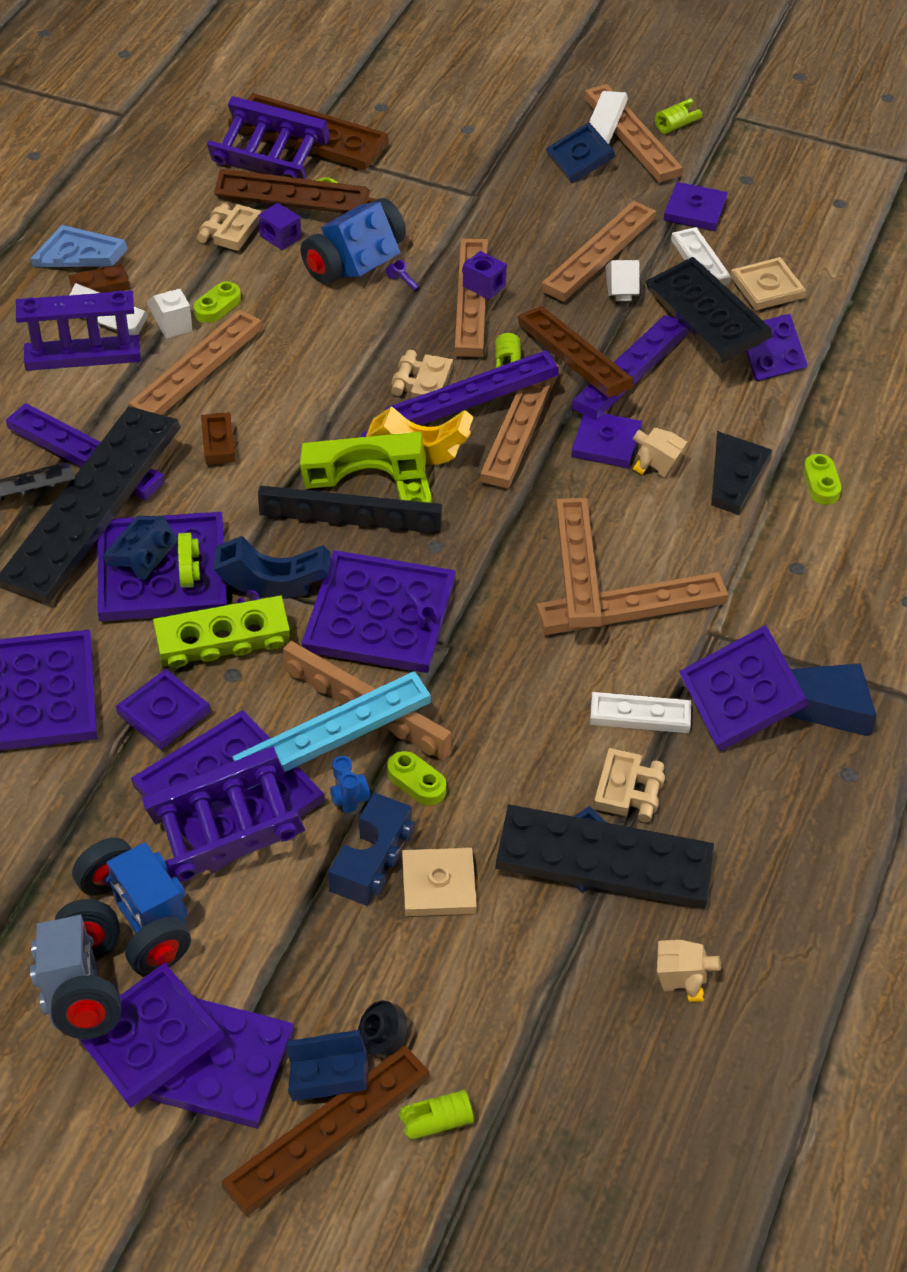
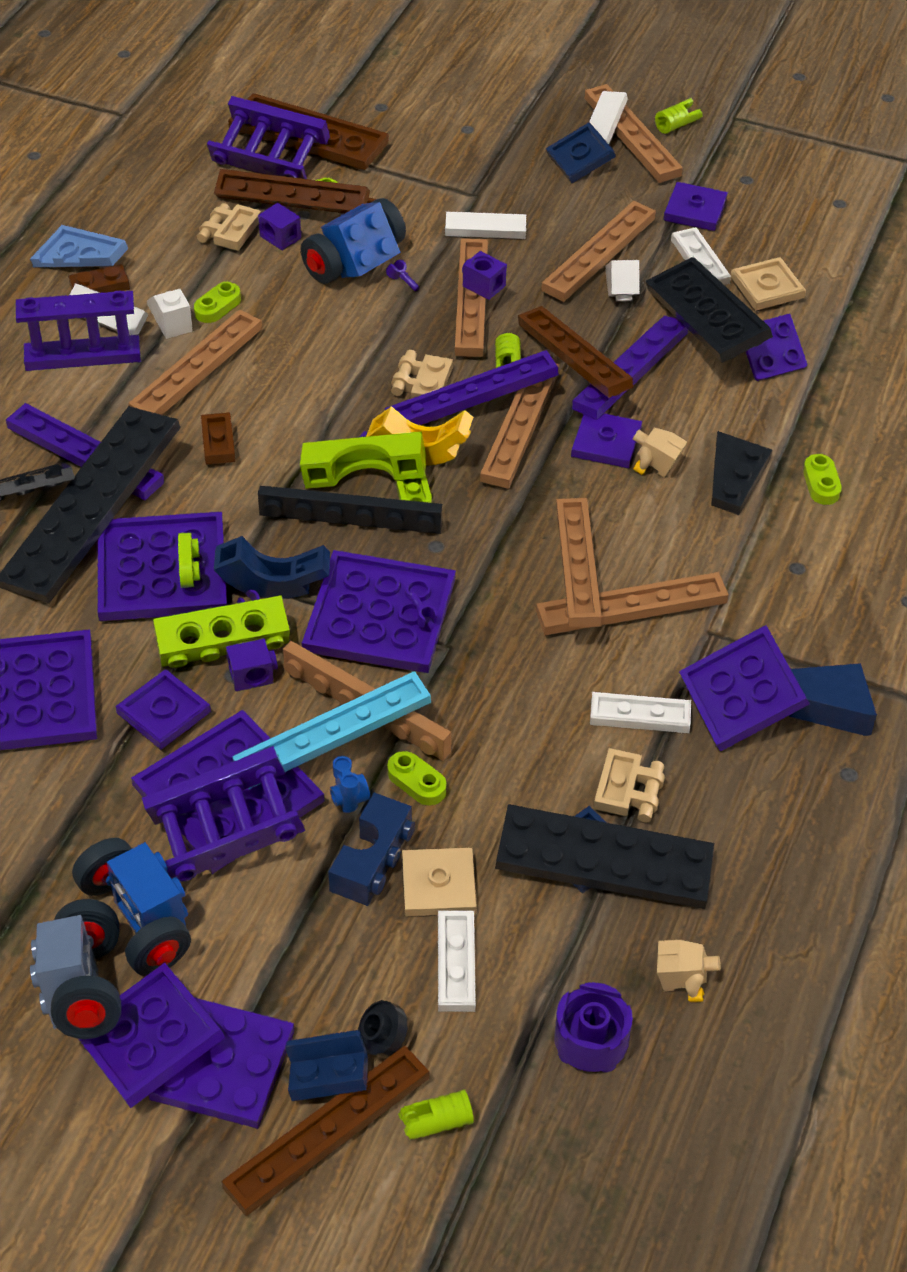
dark blue bracket [102,516,177,580] -> none
none -> dark purple brick [226,638,278,692]
none -> white tile [438,911,476,1012]
none -> white tile [445,212,526,239]
none -> dark purple brick [554,982,633,1072]

